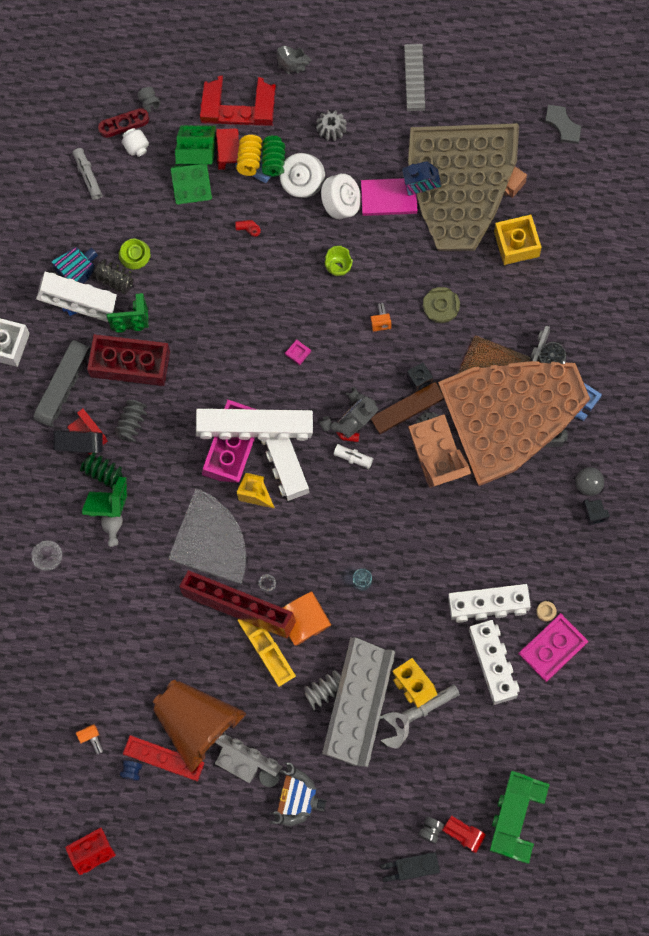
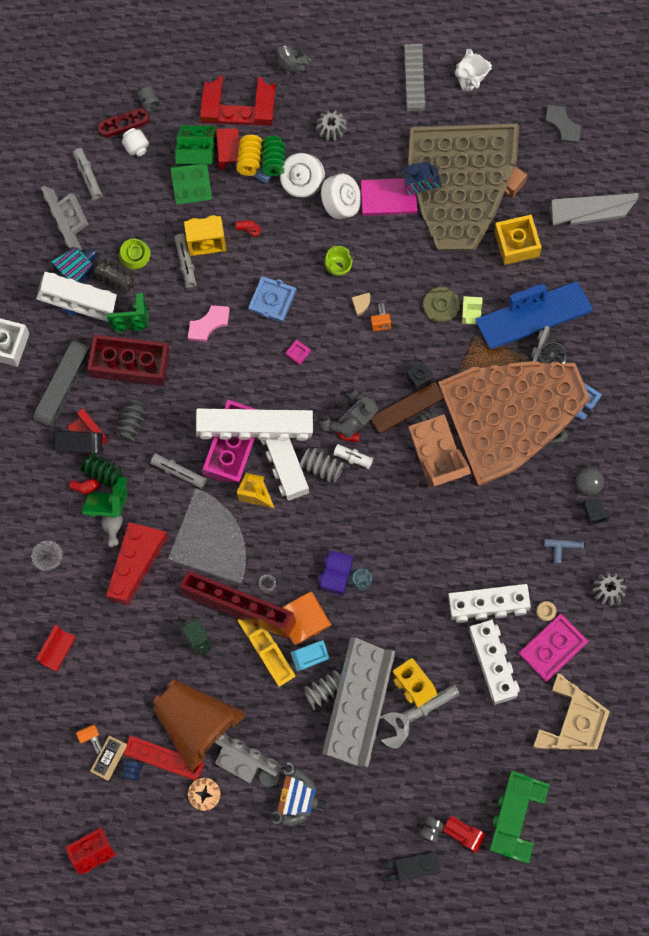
none -> red panel [36,625,76,672]
none -> light grey bracket [41,186,89,250]
none -> red arm [69,479,99,494]
none -> tile [90,736,127,781]
none -> red wedge [106,522,168,605]
none -> light grey pin [150,453,207,489]
none -> light grey pin [174,234,197,288]
none -> clear green brick [181,618,213,656]
none -> yellow brick [184,216,227,256]
none -> bright pink tile [188,305,230,342]
none -> light nougat gear [188,778,220,811]
none -> medium blue plate [248,276,297,323]
none -> medium azure tile [291,640,330,671]
none -> light grey piece [300,448,344,483]
none -> dark purple brick [318,550,353,596]
none -> tan tile [352,292,370,316]
none -> white hair [455,49,492,91]
none -> yellowish green panel [462,296,482,325]
none -> blue bracket [476,281,593,350]
none -> tan wing [533,673,610,750]
none -> sand blue piece [544,539,584,564]
none -> light grey wedge [550,193,639,225]
none -> light grey gear [592,572,627,606]

